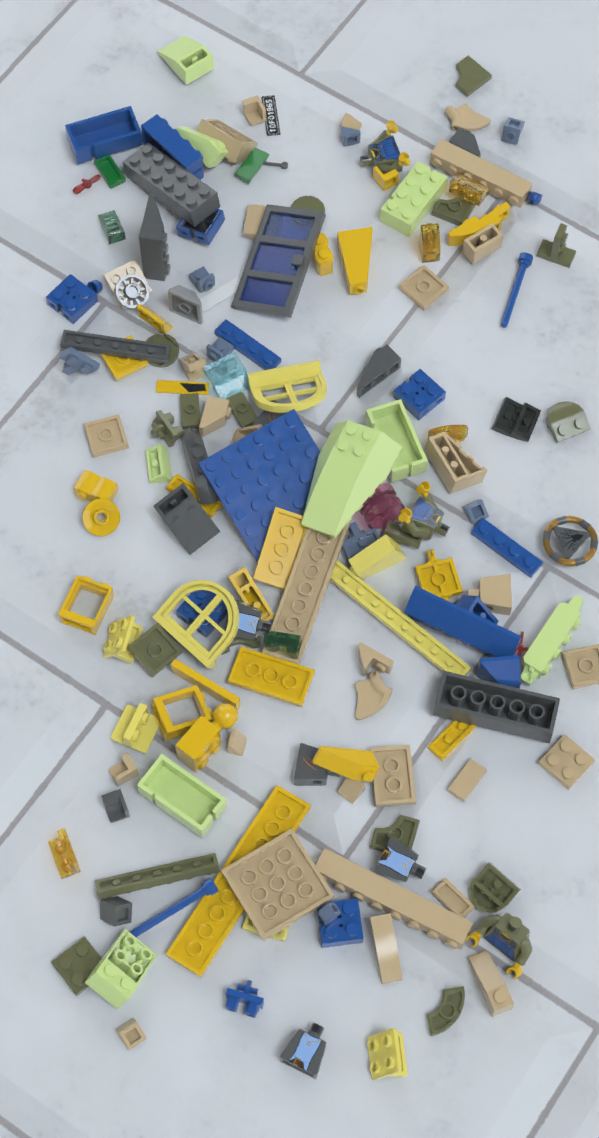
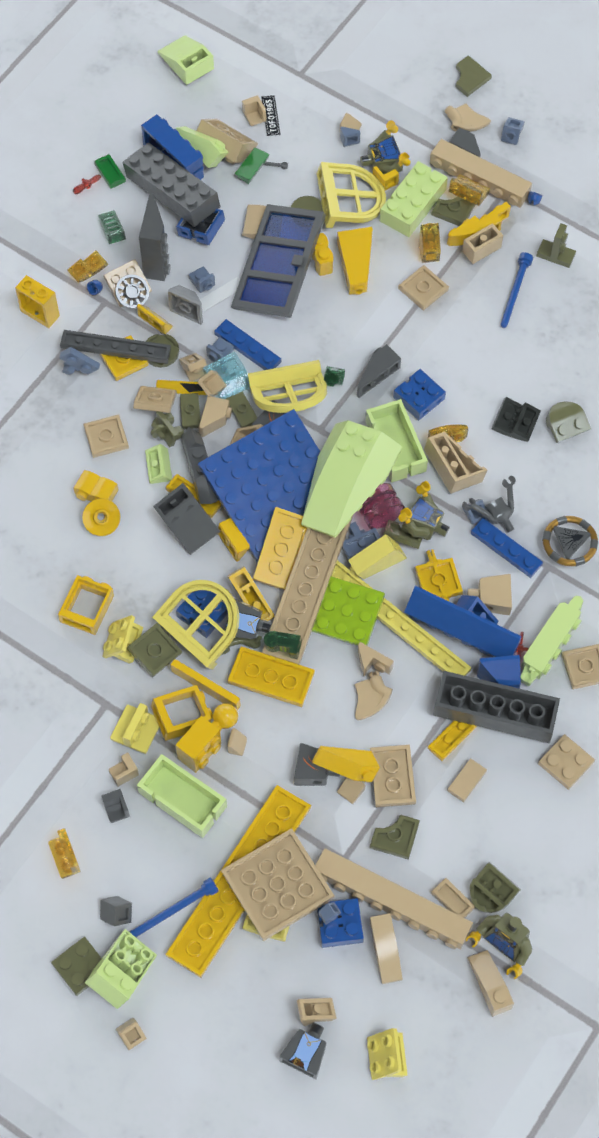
blue piece [46,274,98,324] -> none
blue piece [65,106,143,164] -> none
olive plate [95,853,220,899] -> none
blue hips [225,980,264,1018] -> none
torso [374,836,427,882] -> none
olive tile [427,986,465,1037] -> none
none -> yellow window [15,275,60,328]
none -> clear yellow slope [67,251,109,283]
none -> tan tile [134,386,177,413]
none -> tan panel [197,370,227,397]
none -> yellow slope [218,518,250,562]
none -> tan slope [297,998,337,1026]
none -> lime plate [312,576,385,646]
none -> light yellow window [316,162,386,228]
none -> clear green piece [324,366,345,387]
none -> dark grey piece [462,476,516,533]

